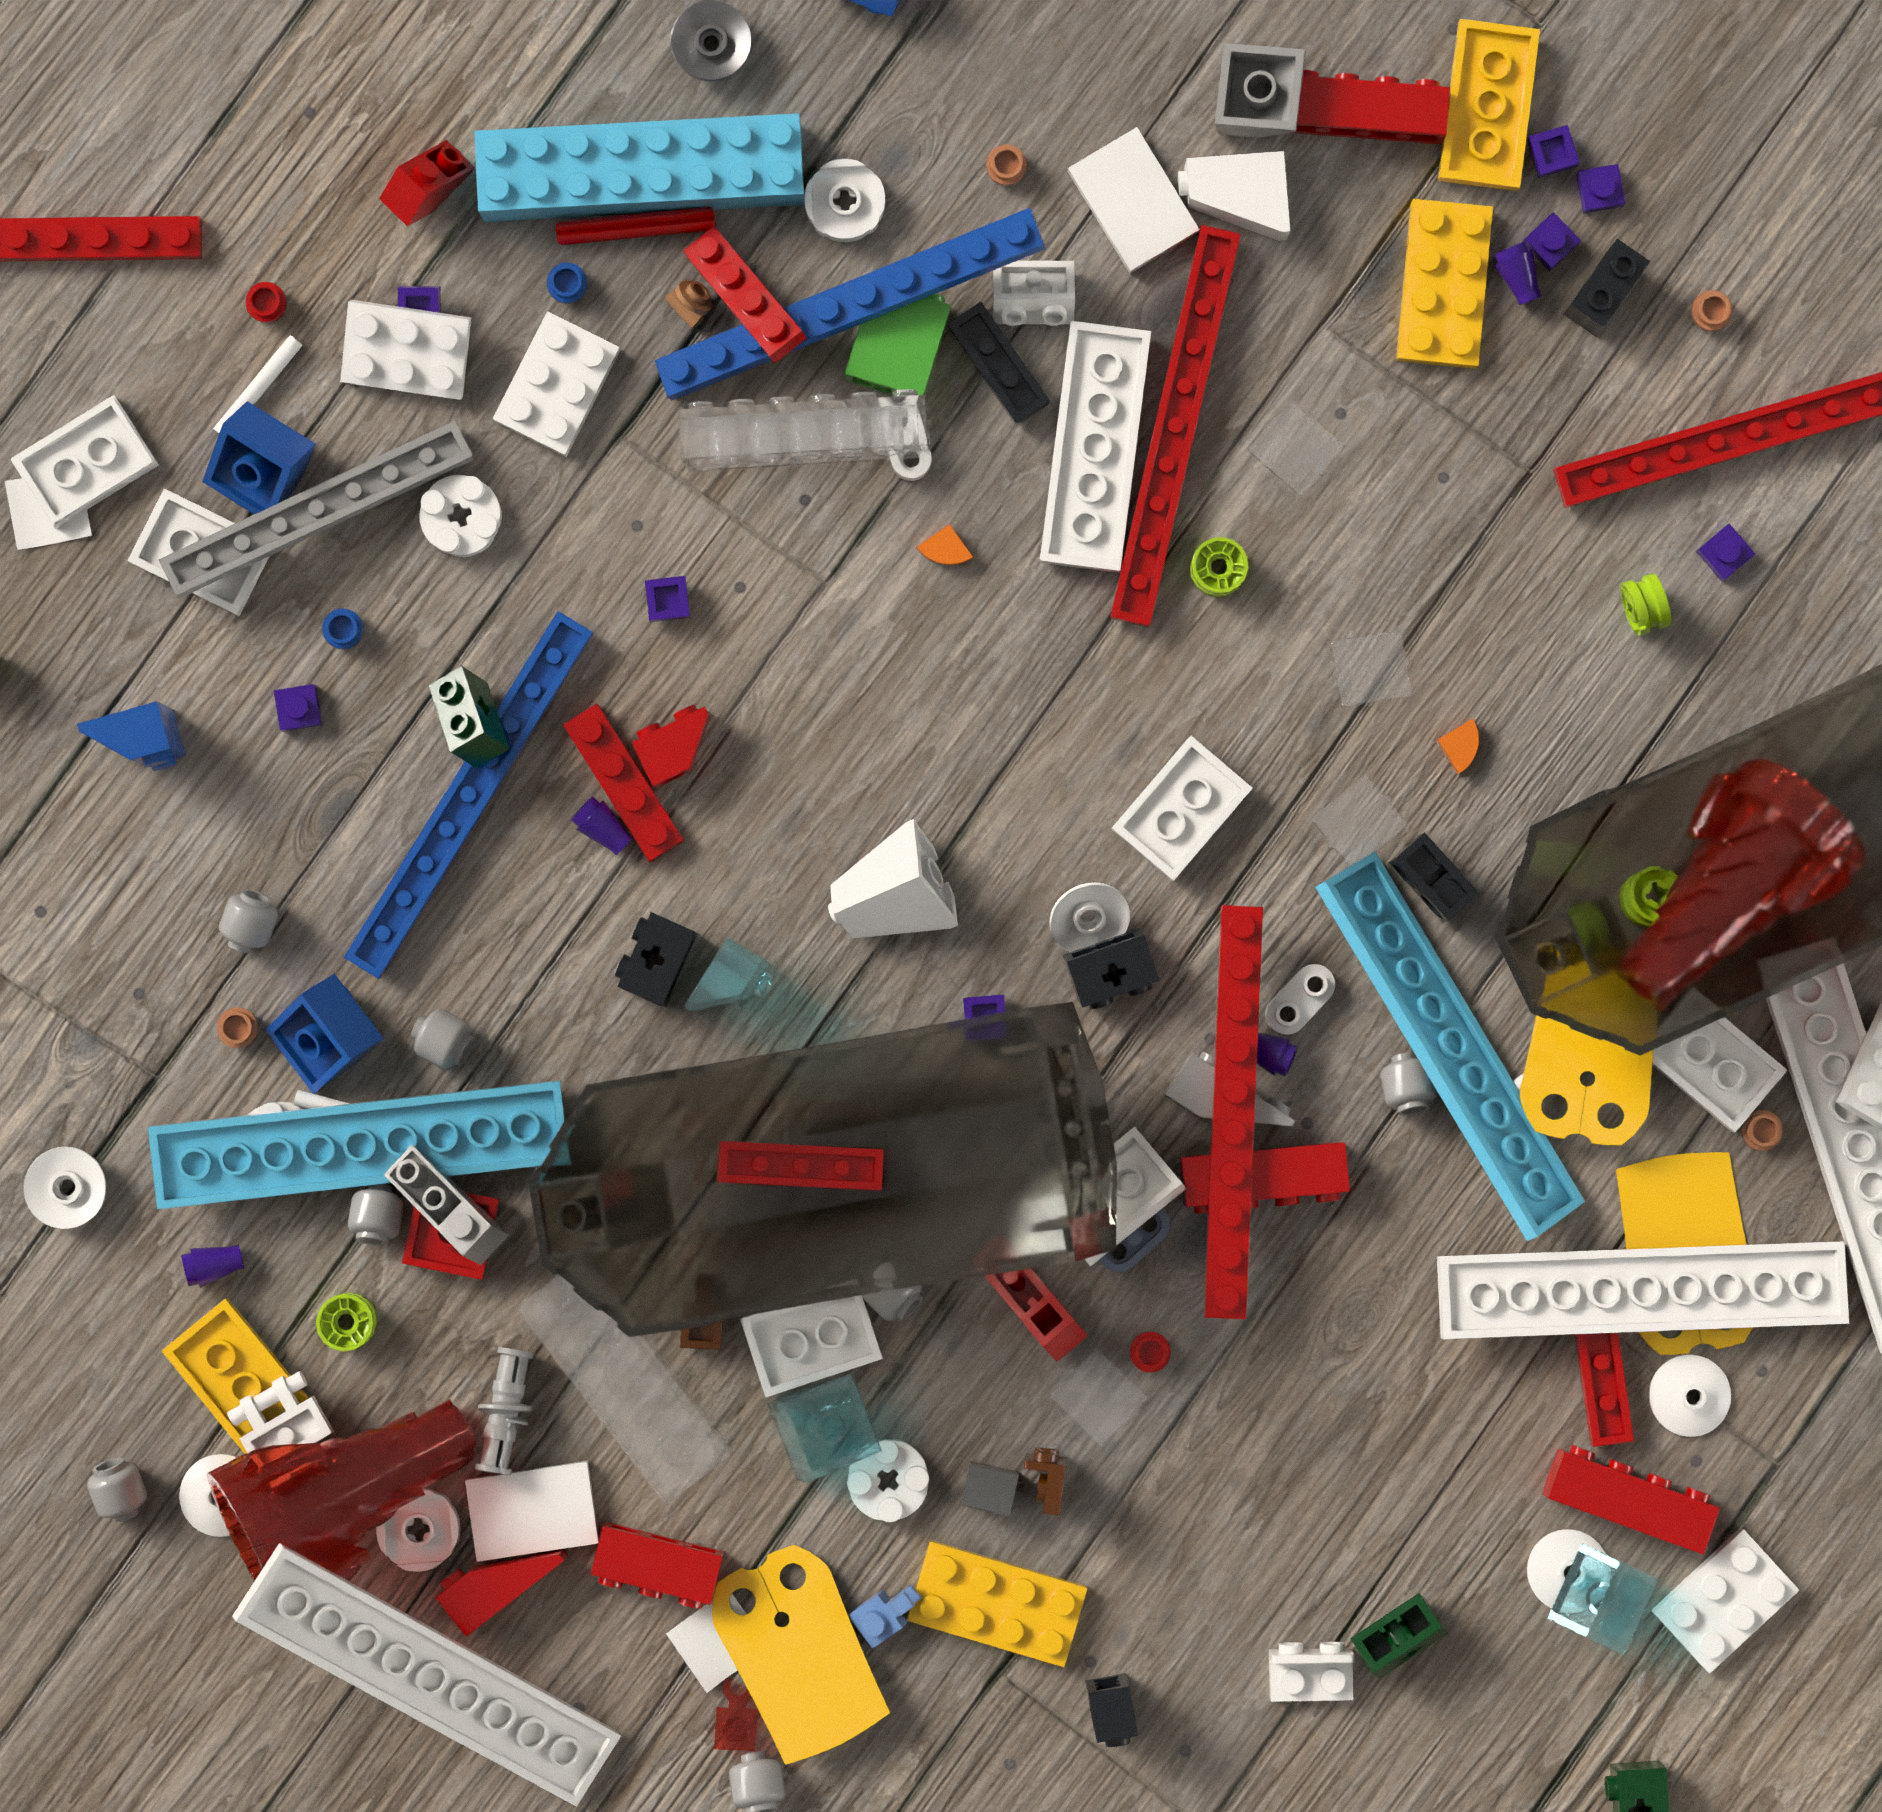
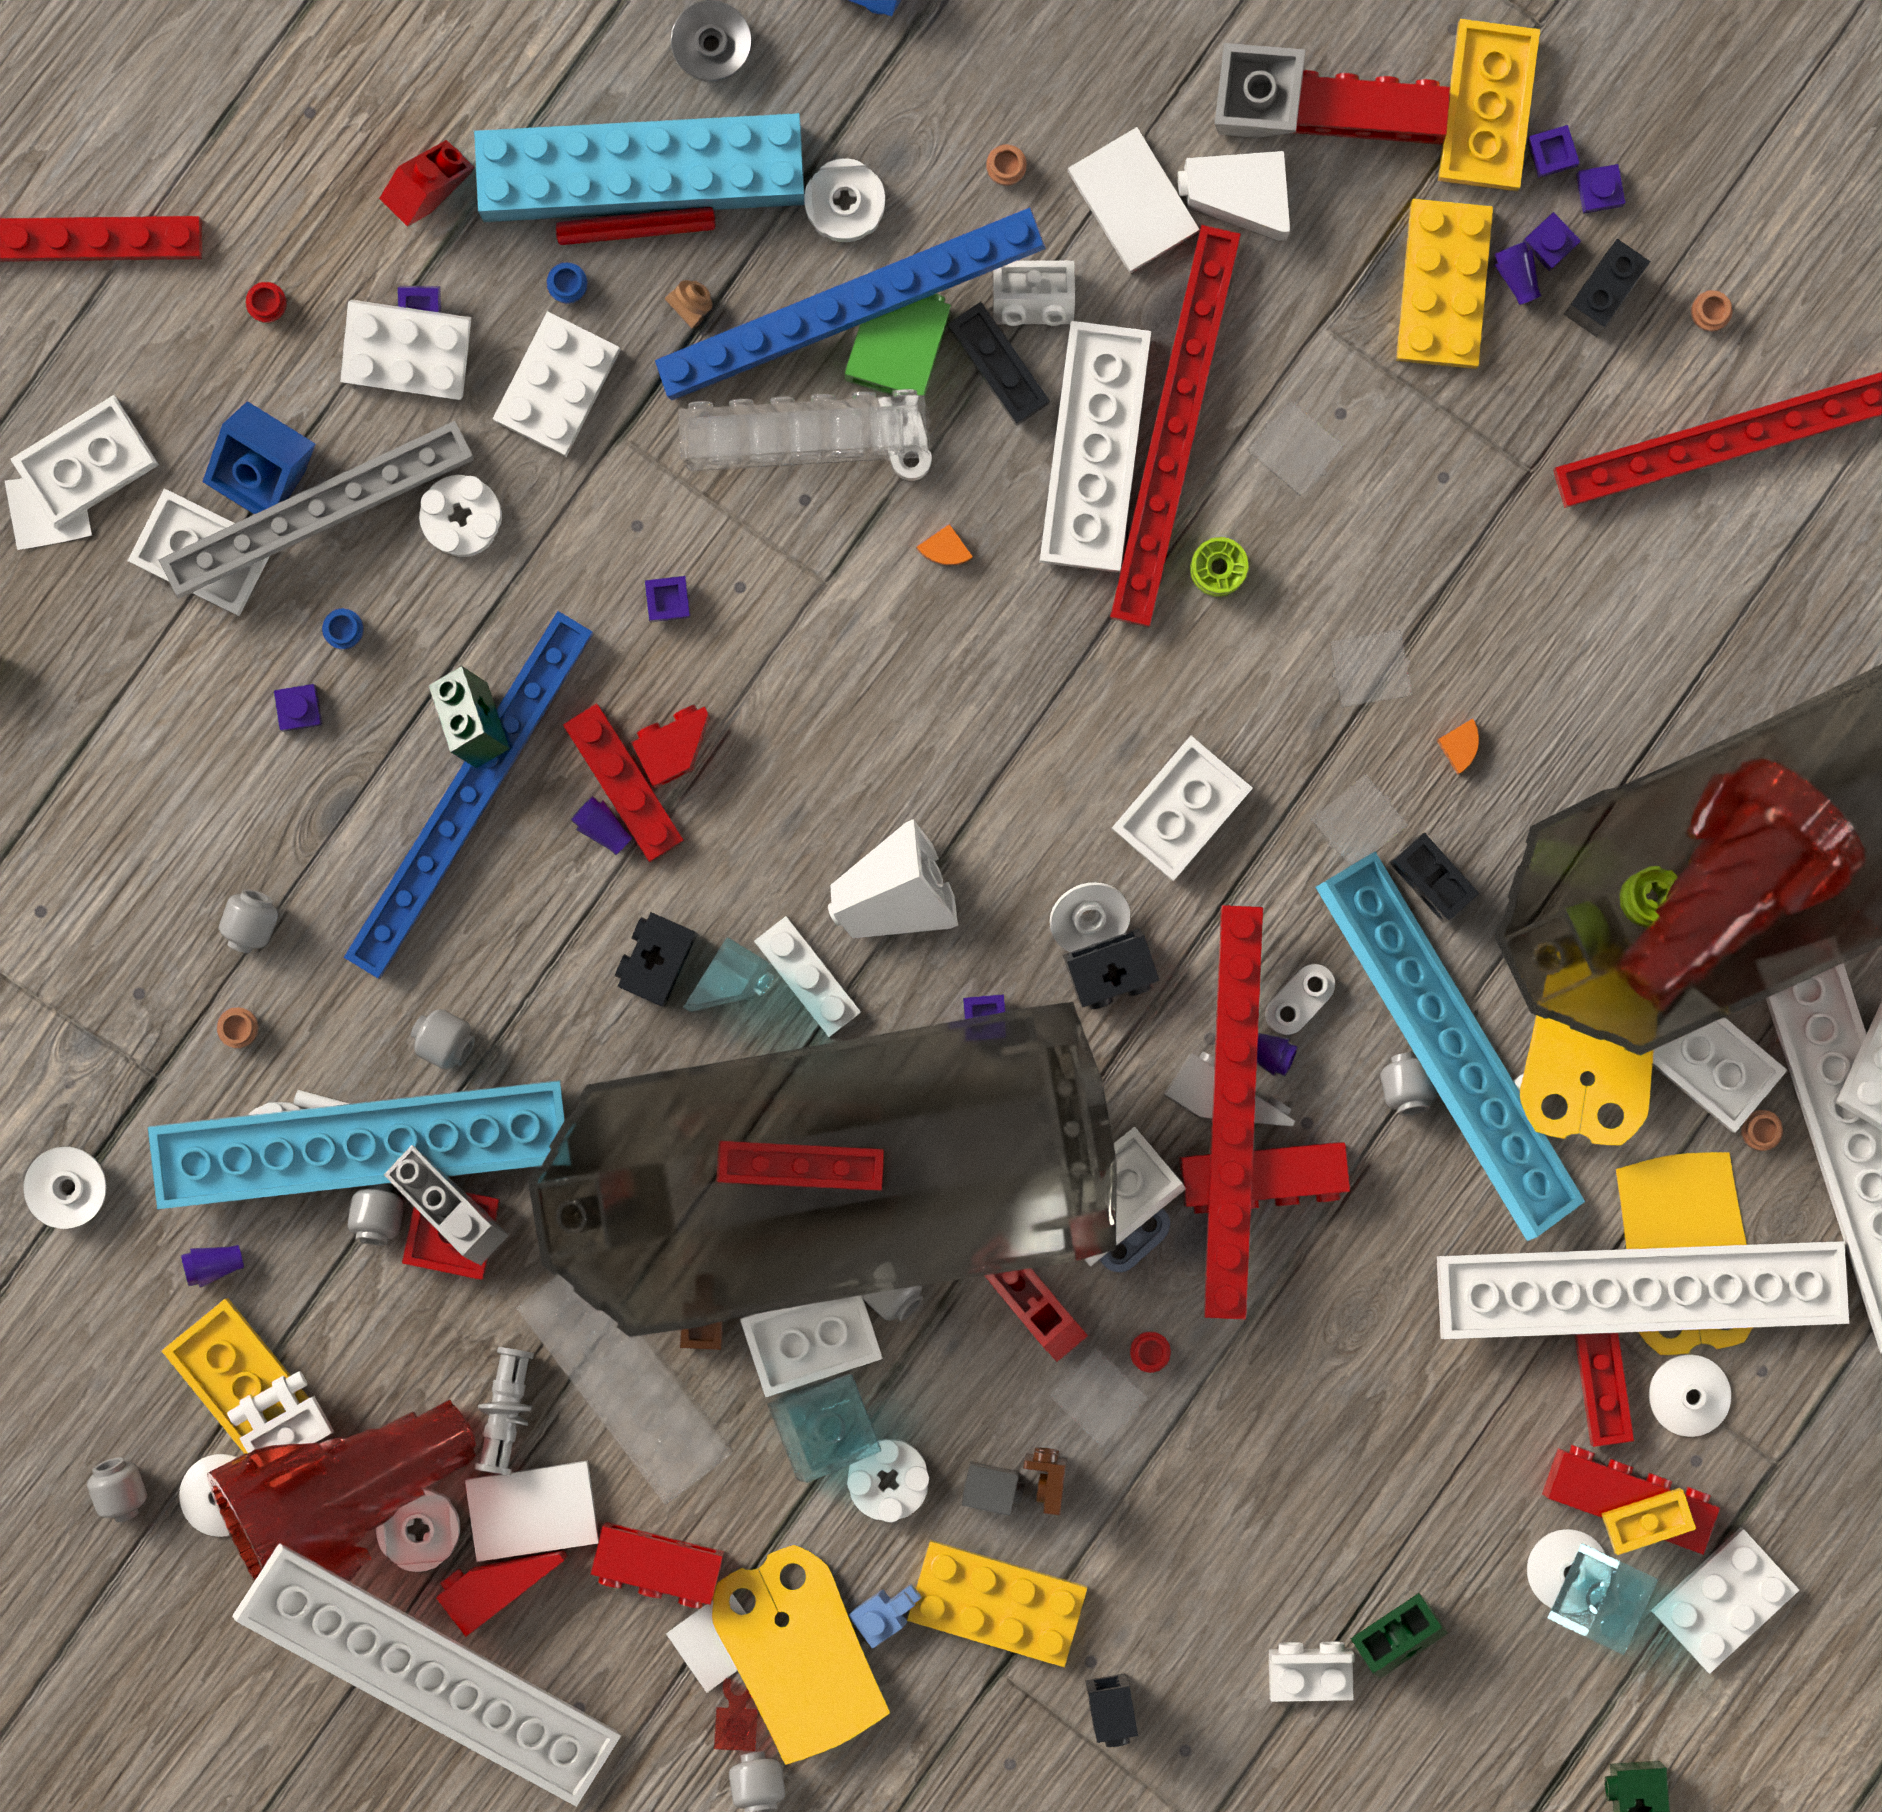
blue slope [77,701,186,771] -> none
white bar [213,335,303,433] -> none
blue slope [265,973,384,1094] -> none
lime wheel [316,1292,378,1351] -> none
plate [683,226,807,363] -> none
lime wheel [1620,573,1672,637] -> none
dark purple plate [1696,523,1755,582] -> none
none -> white plate [754,916,861,1037]
none -> yellow plate [1602,1488,1696,1555]

